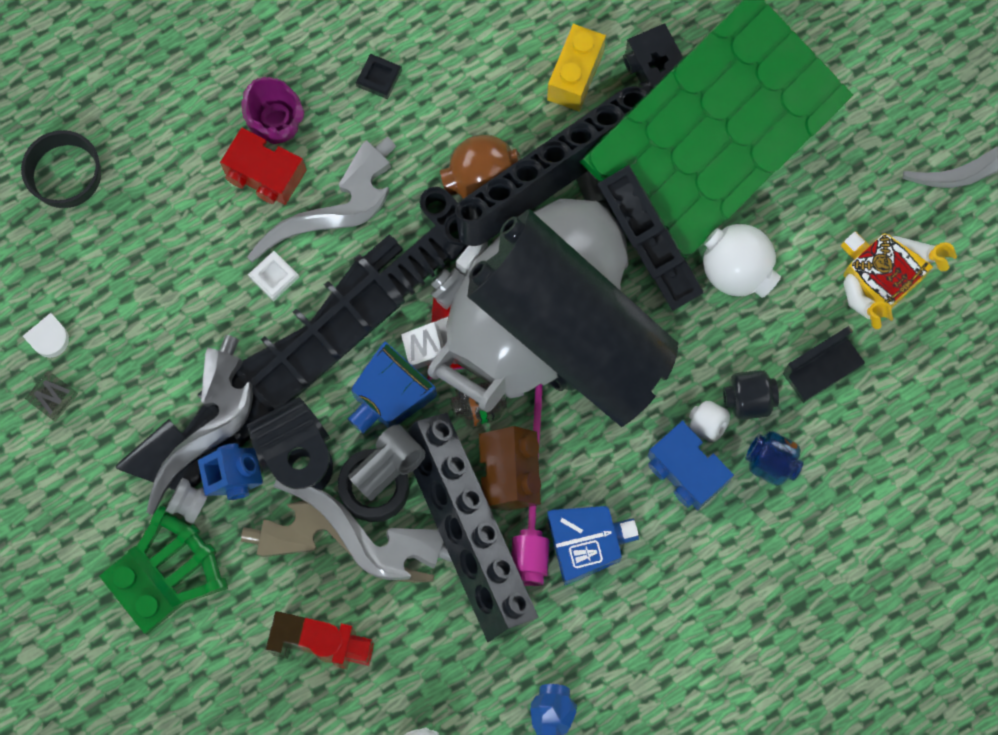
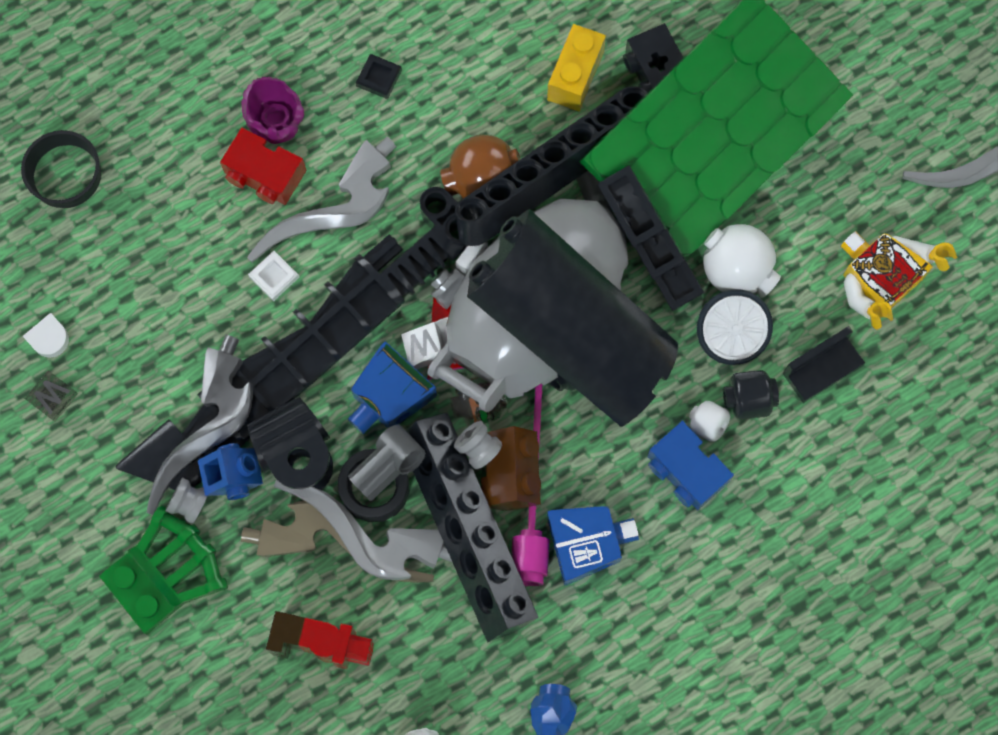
clear blue head [745,431,804,486] -> none
none -> light grey wheel [454,421,502,469]
none -> white wheel [697,290,773,365]

